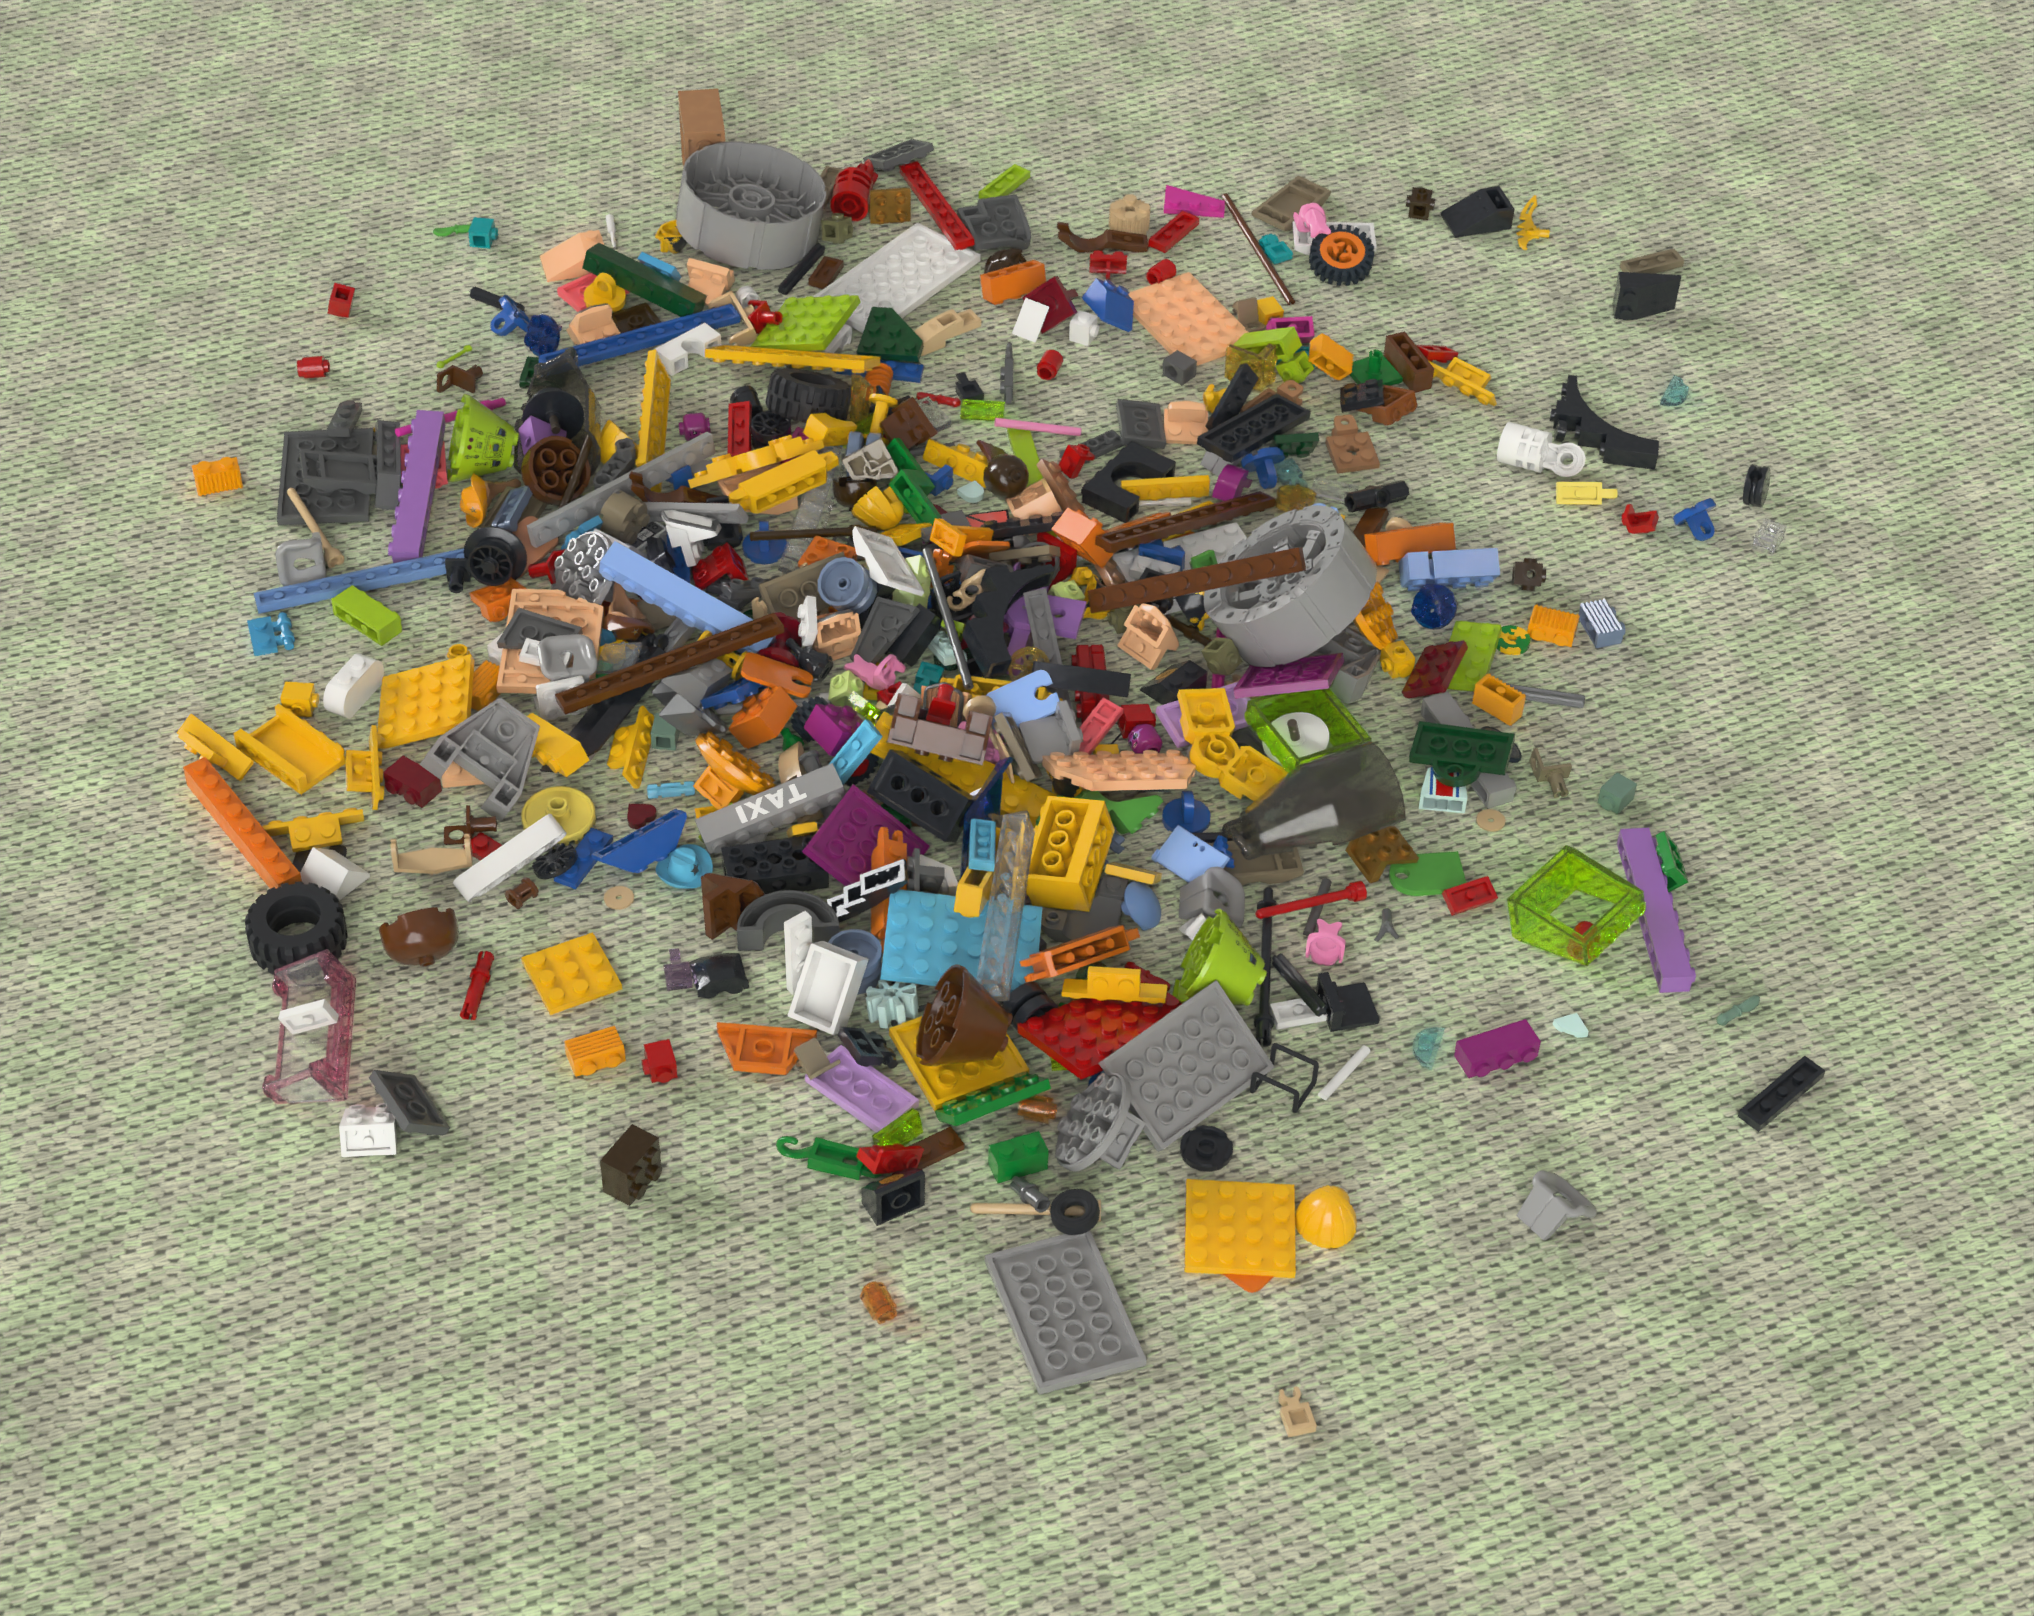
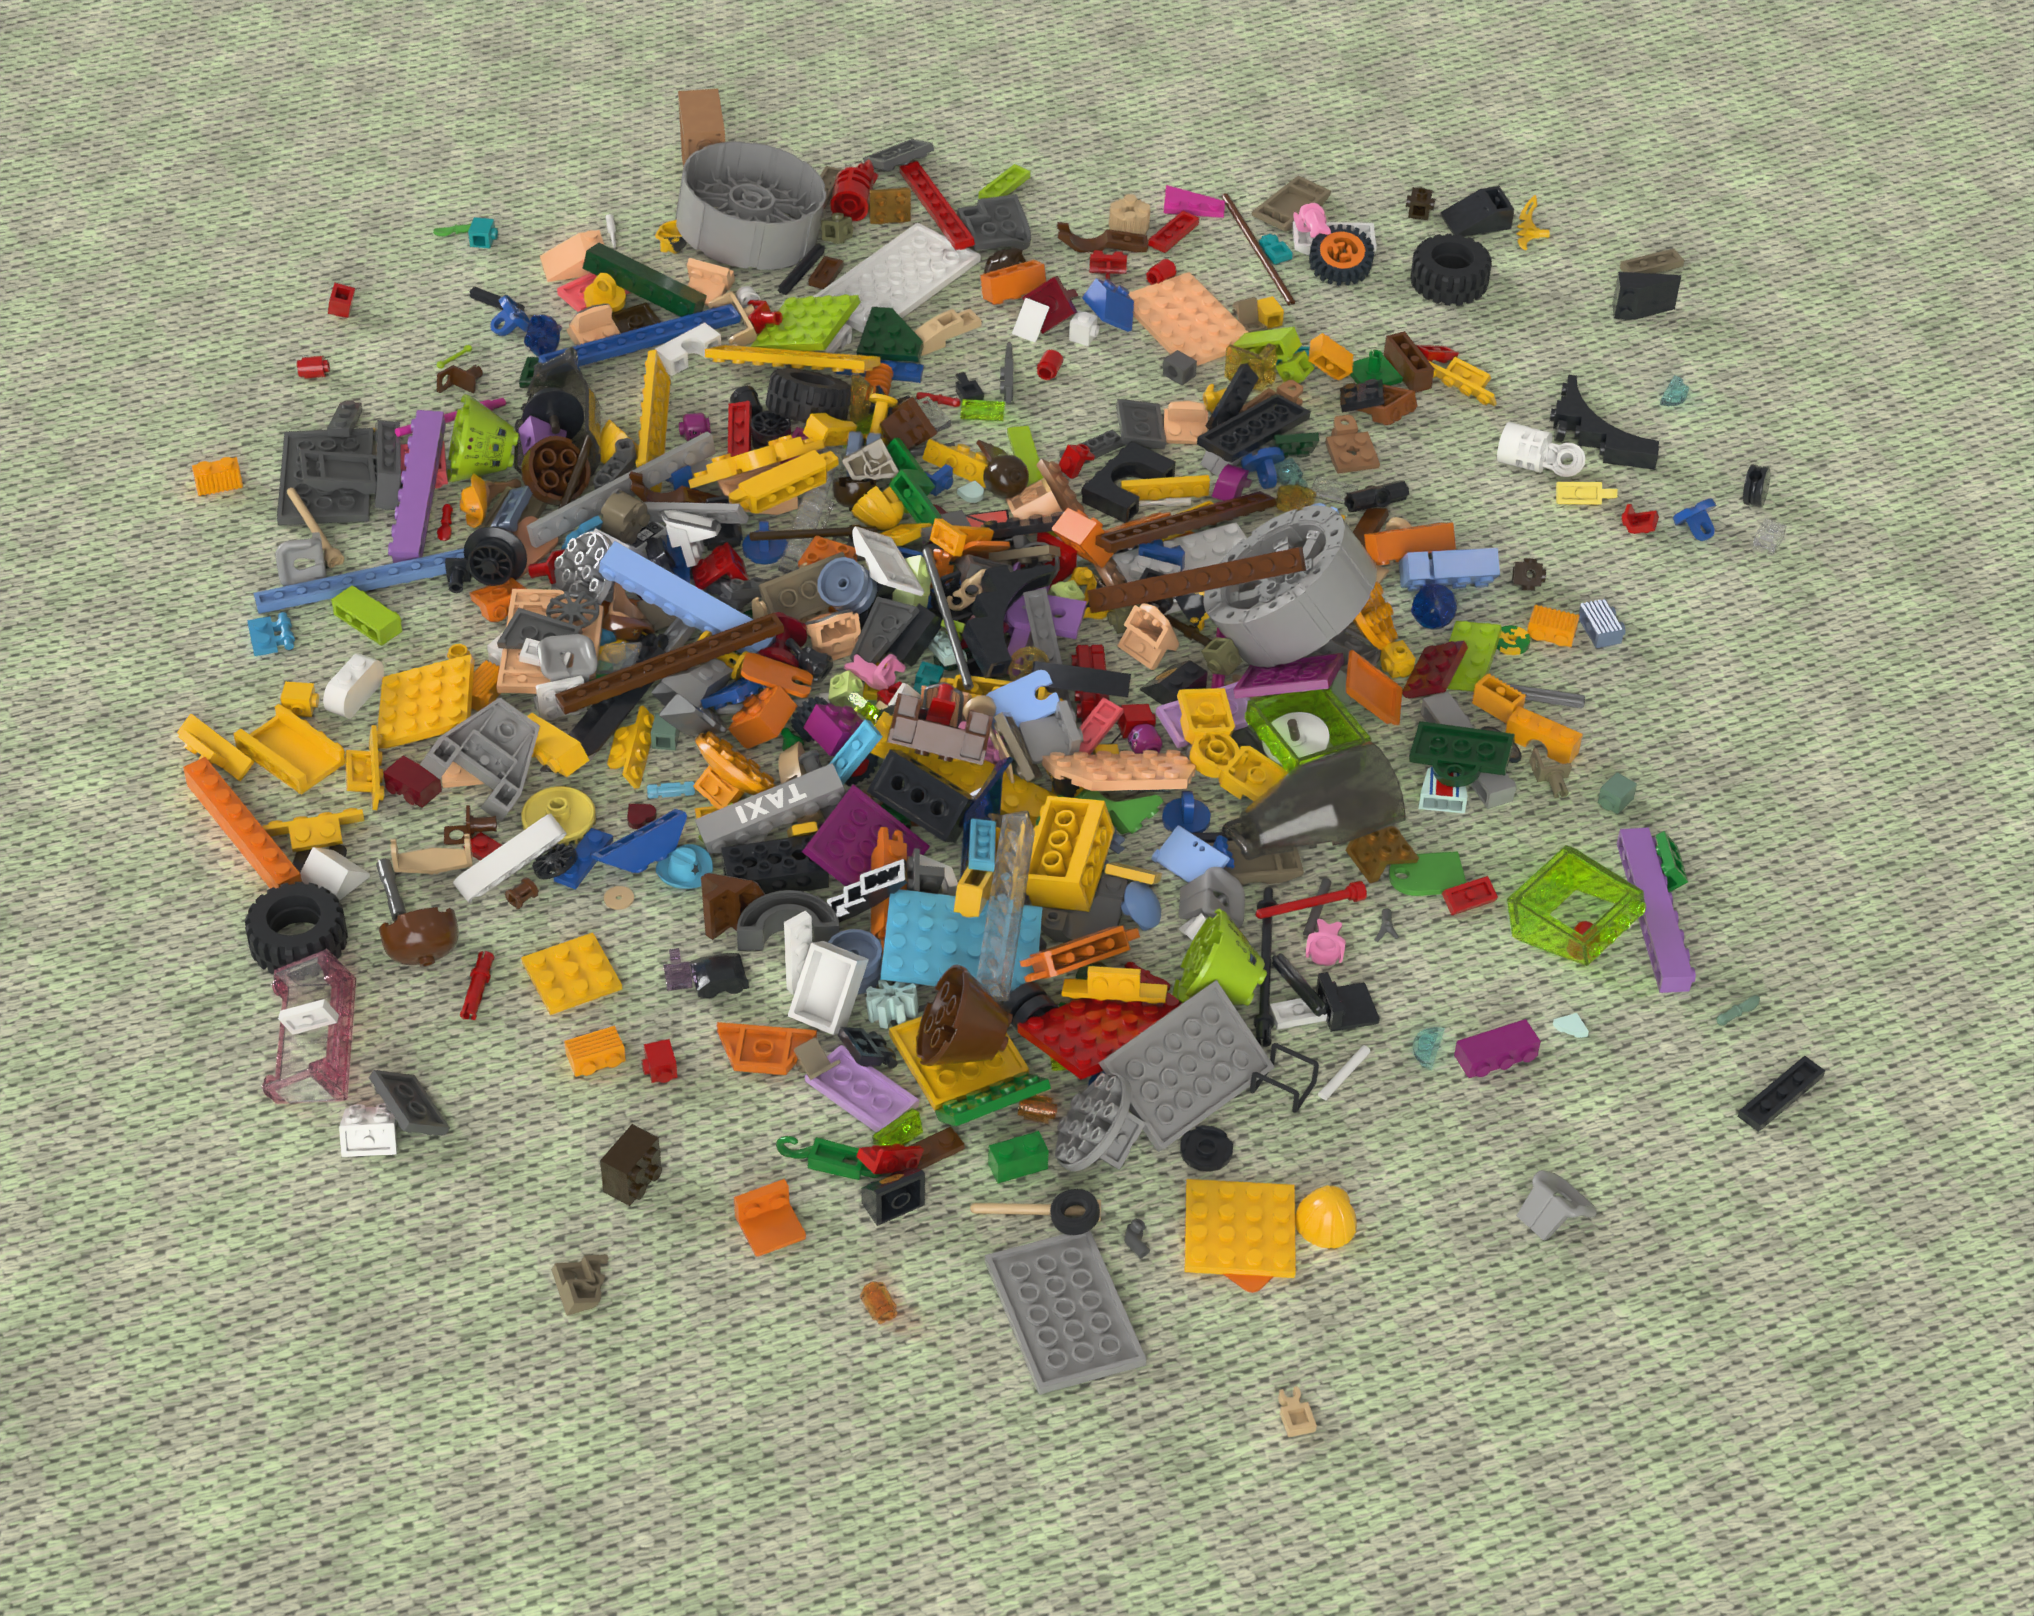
dark azure plate [638,252,681,281] -> none
white plate [797,596,818,647] -> none
bright pink bar [994,418,1081,436] -> none
dark grey axle [1010,1176,1050,1213] -> none
bright green tile [1189,550,1218,569] -> none
dark pink brick [1266,316,1315,344] -> none
tan wheel [1476,809,1506,832] -> none
none -> dark grey piece [376,858,406,921]
none -> red piece [437,504,453,541]
none -> dark grey wheel [546,591,600,628]
none -> dark tan slope [551,1254,608,1316]
none -> orange bracket [734,1179,806,1257]
none -> dark grey arm [1124,1219,1150,1259]
none -> orange piece [1345,650,1403,725]
none -> black tyre [1410,233,1492,306]
none -> light orange arch [1505,706,1583,764]

